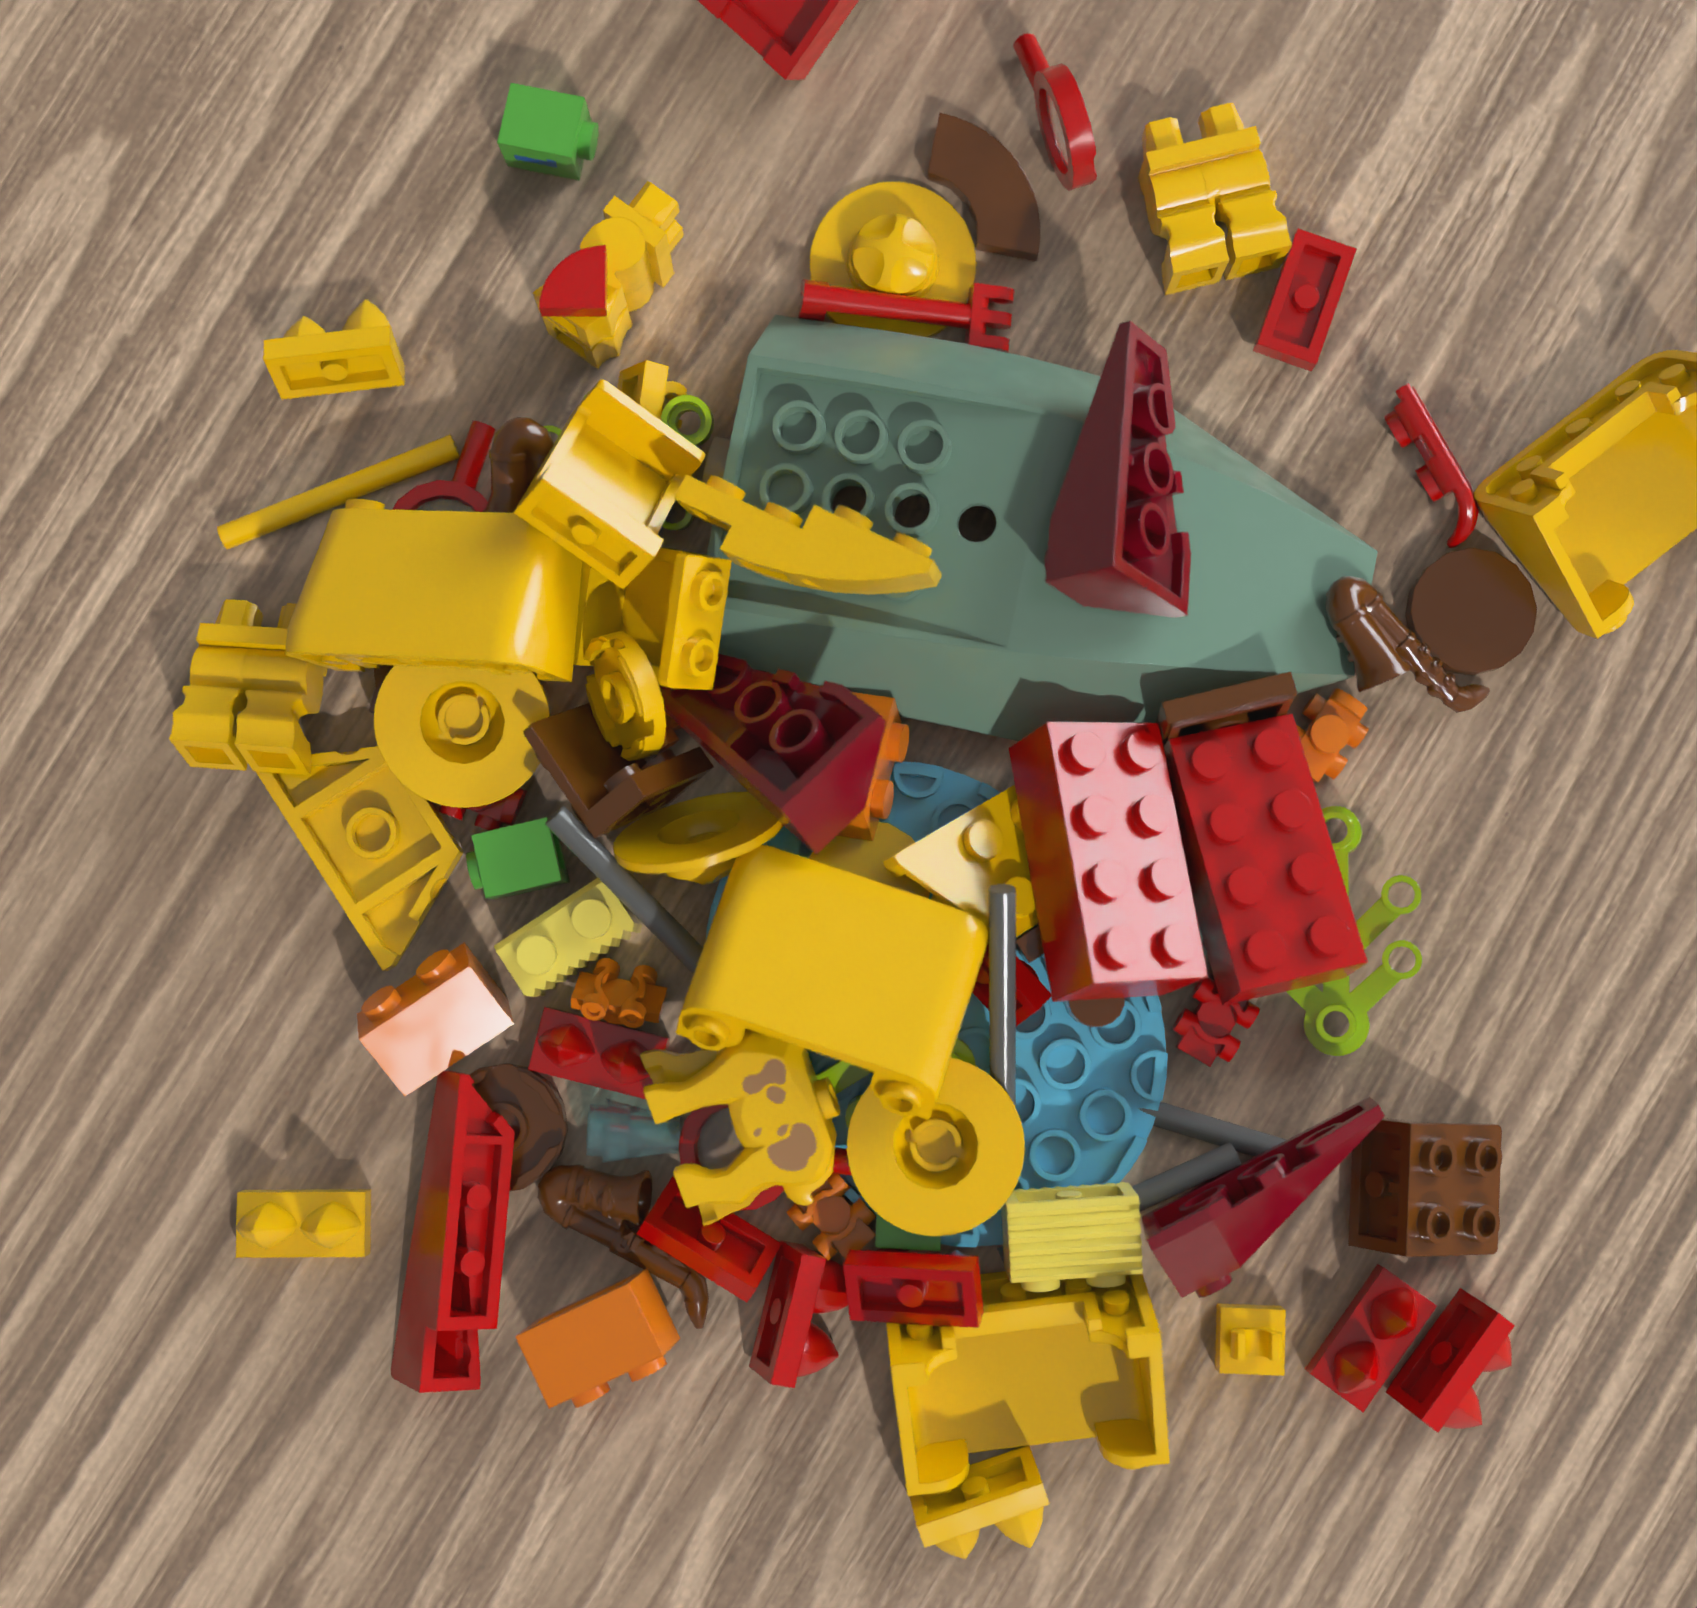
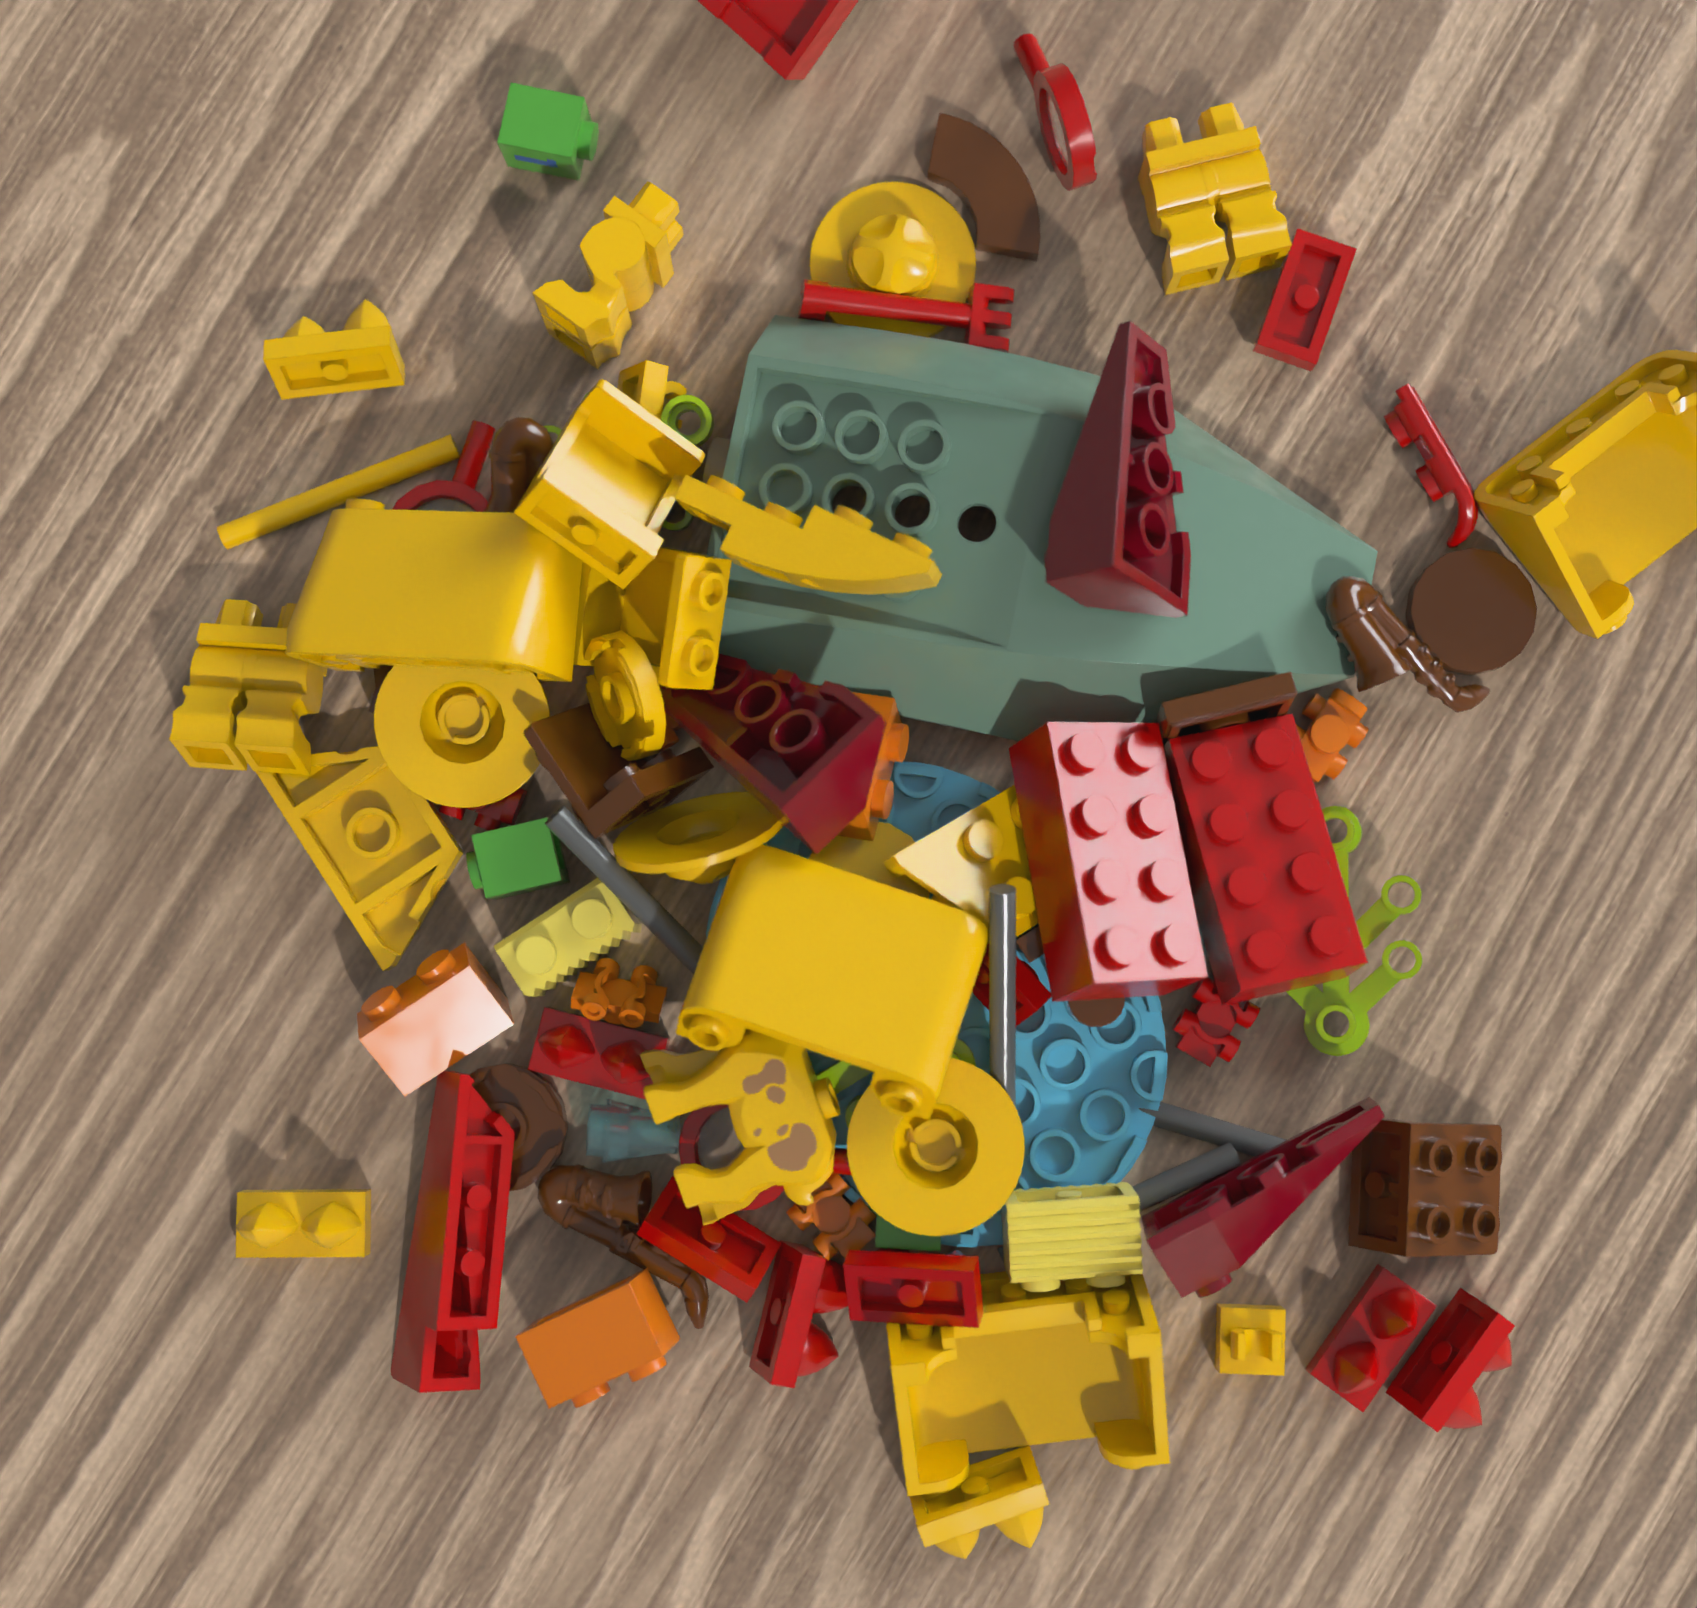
red tile [539,245,608,317] -> none

